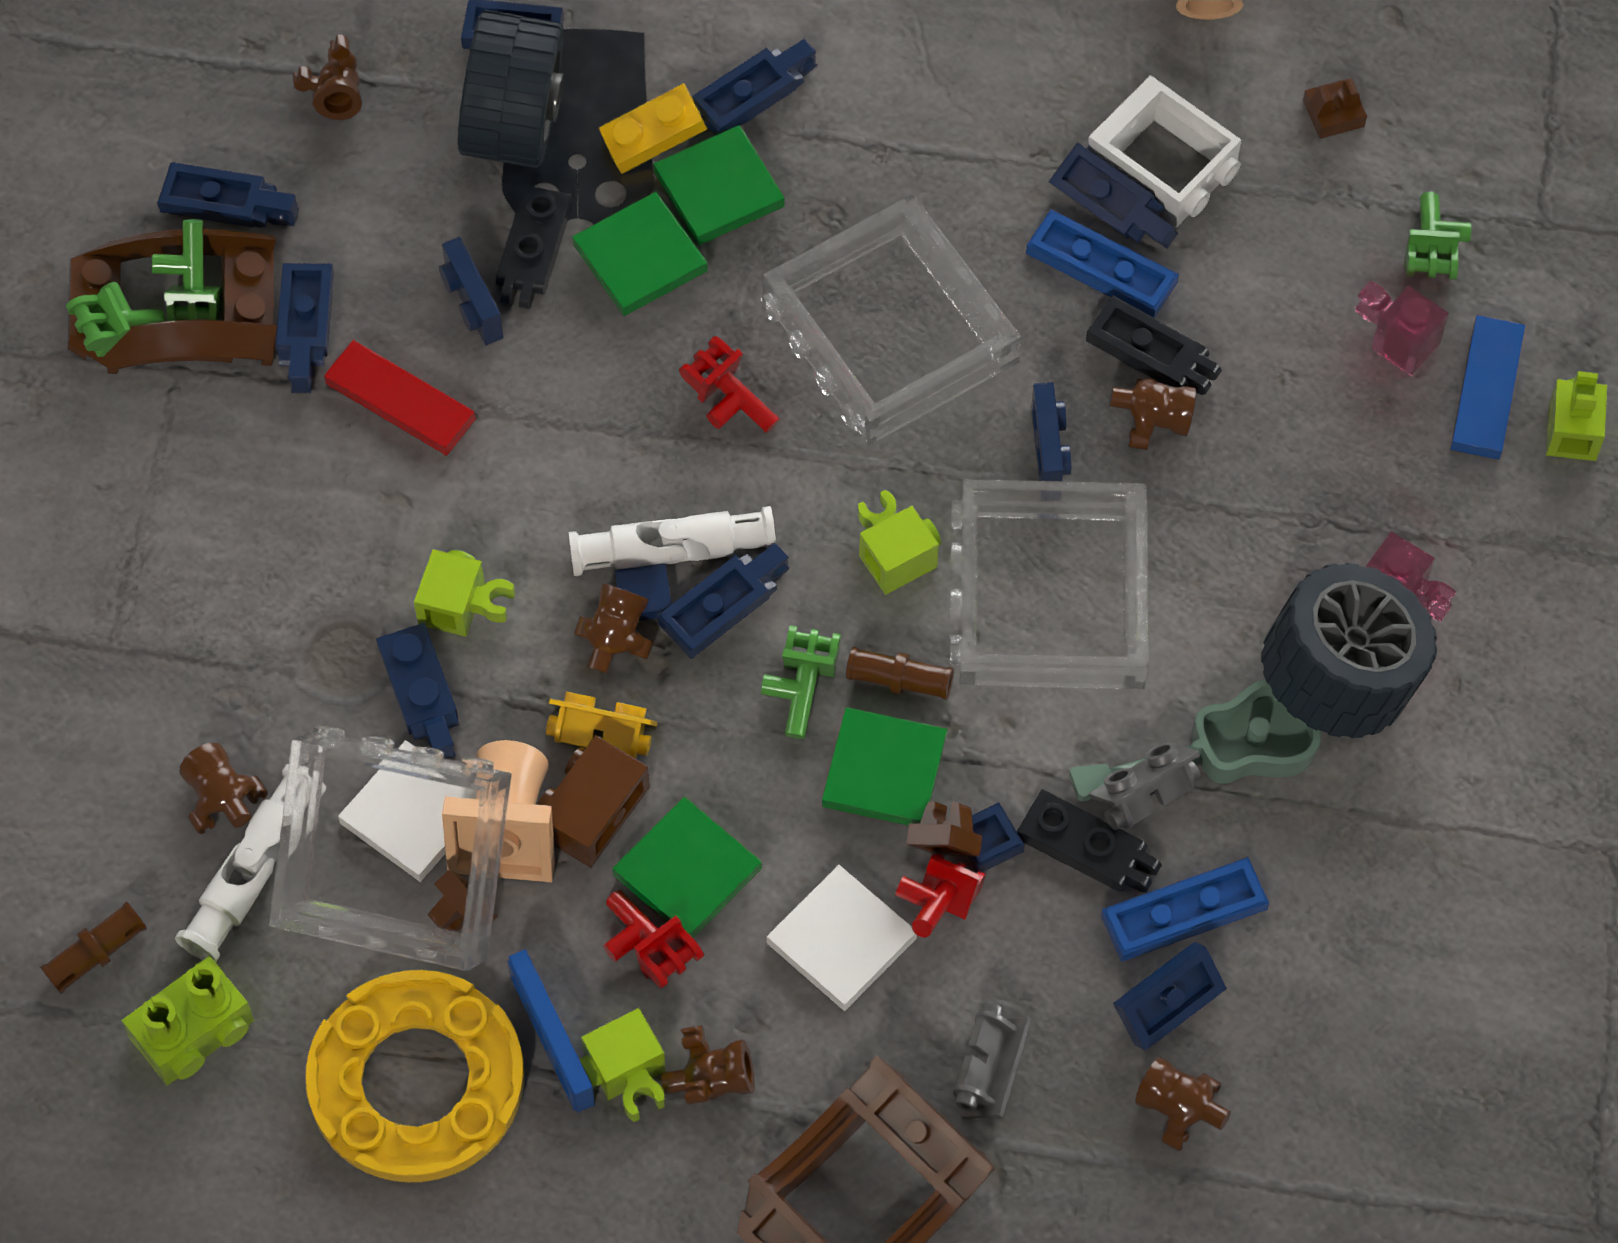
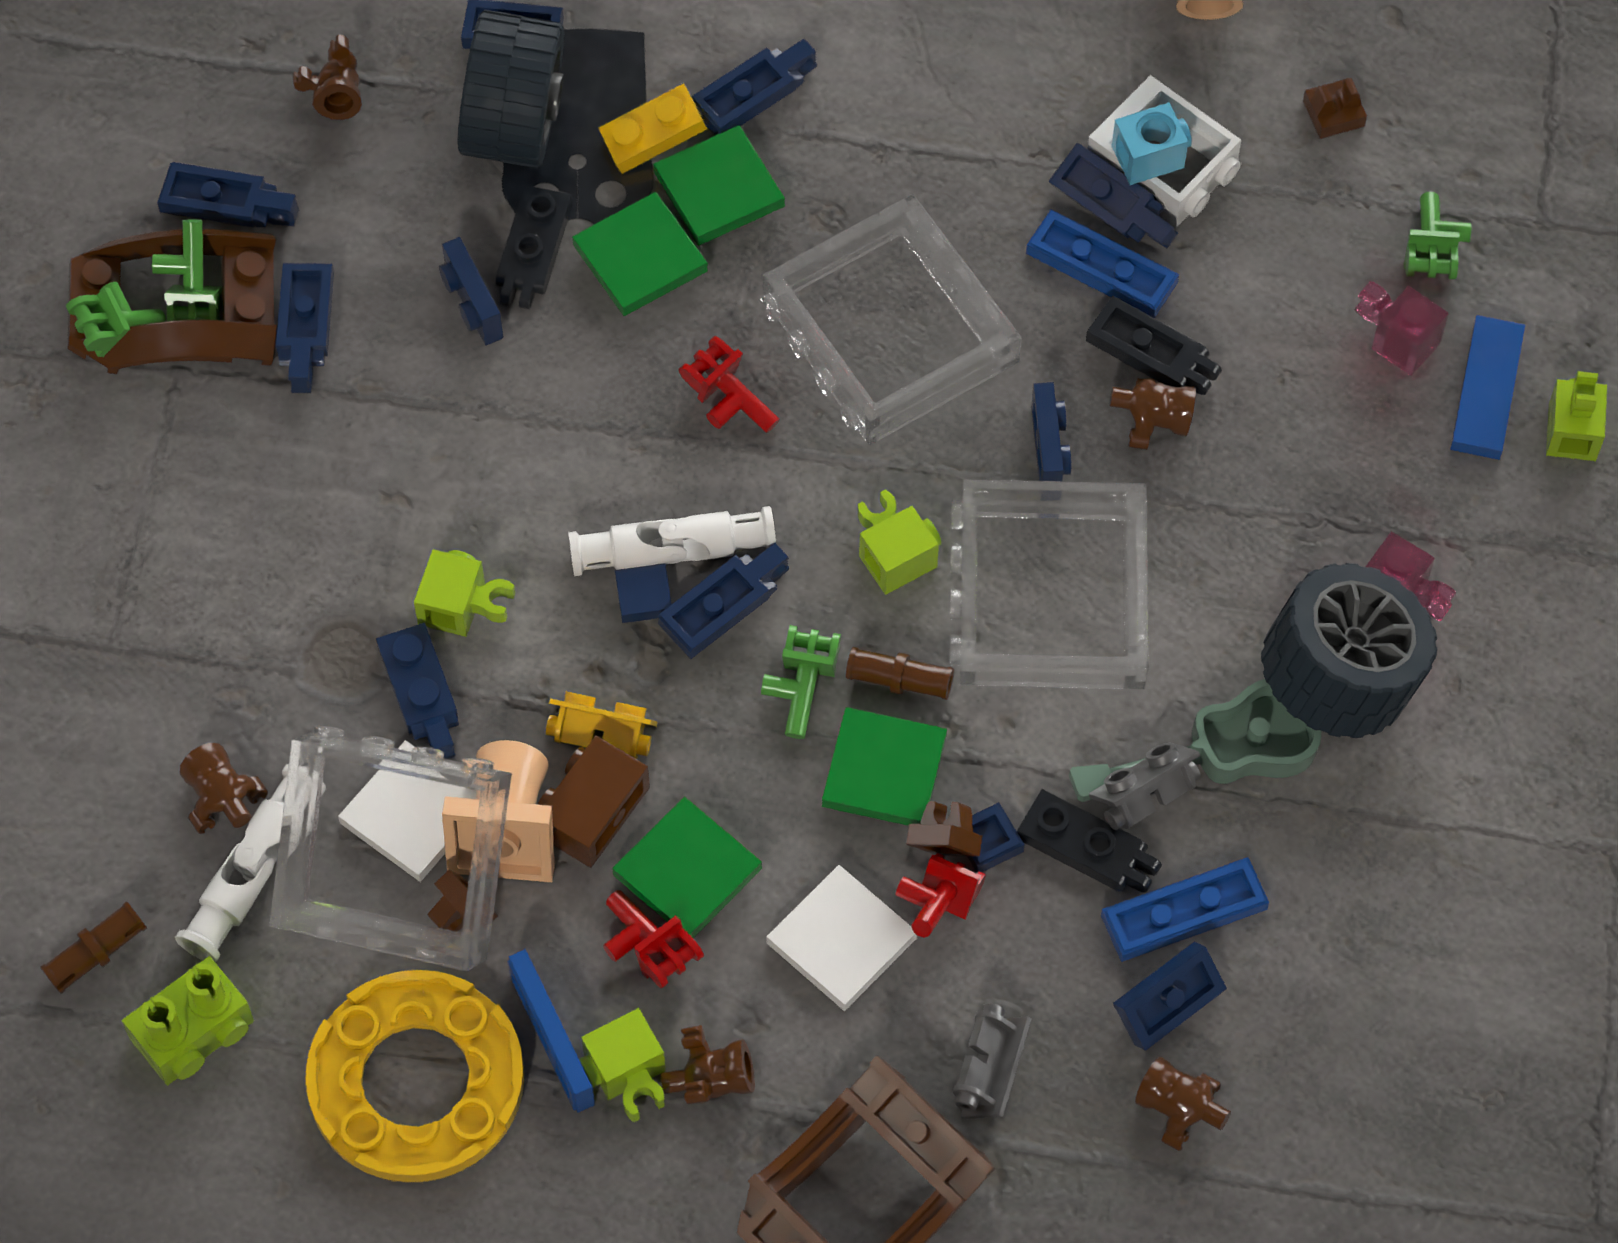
red tile [324,340,476,456] -> none
reddish brown piece [574,583,654,674] -> none
none -> medium azure brick [1111,102,1192,185]

